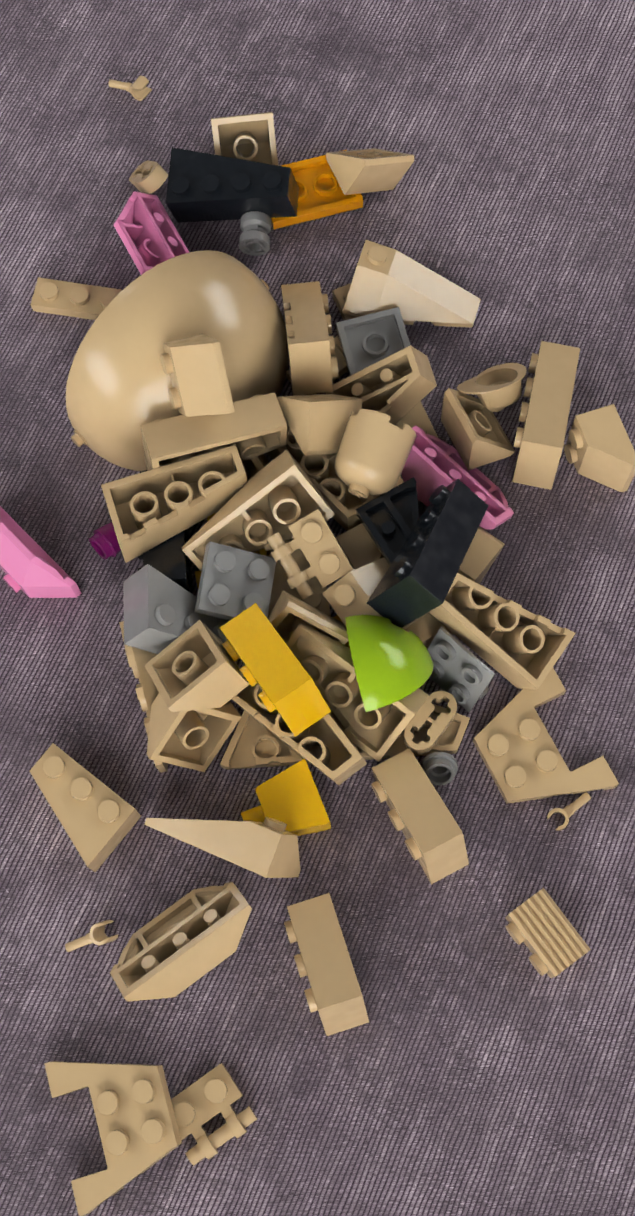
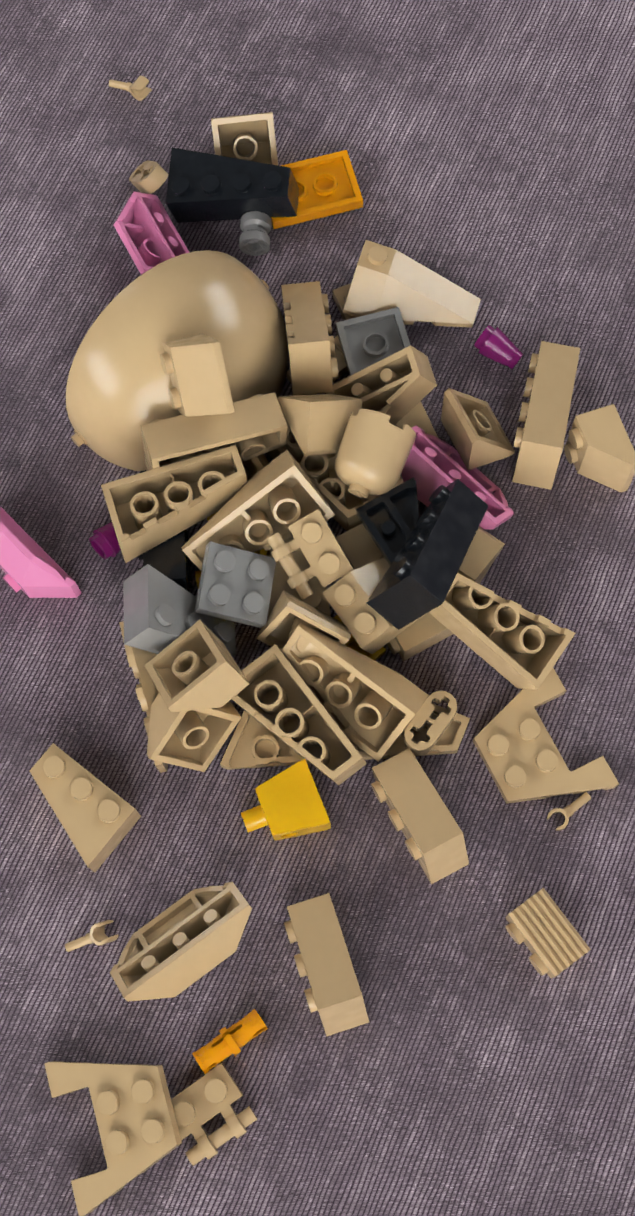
tan plate [30,277,122,320] -> none
tan wedge [144,817,301,878] -> none
yellow wedge [220,603,331,737] -> none
tan slope [326,148,414,195] -> none
lime brick [345,615,434,712] -> none
light grey plate [422,752,458,786] -> none
light grey hinge [427,627,495,712] -> none
tan piece [457,363,527,412] -> none
none -> light orange pin [192,1009,268,1074]
none -> magenta cone [474,325,523,369]

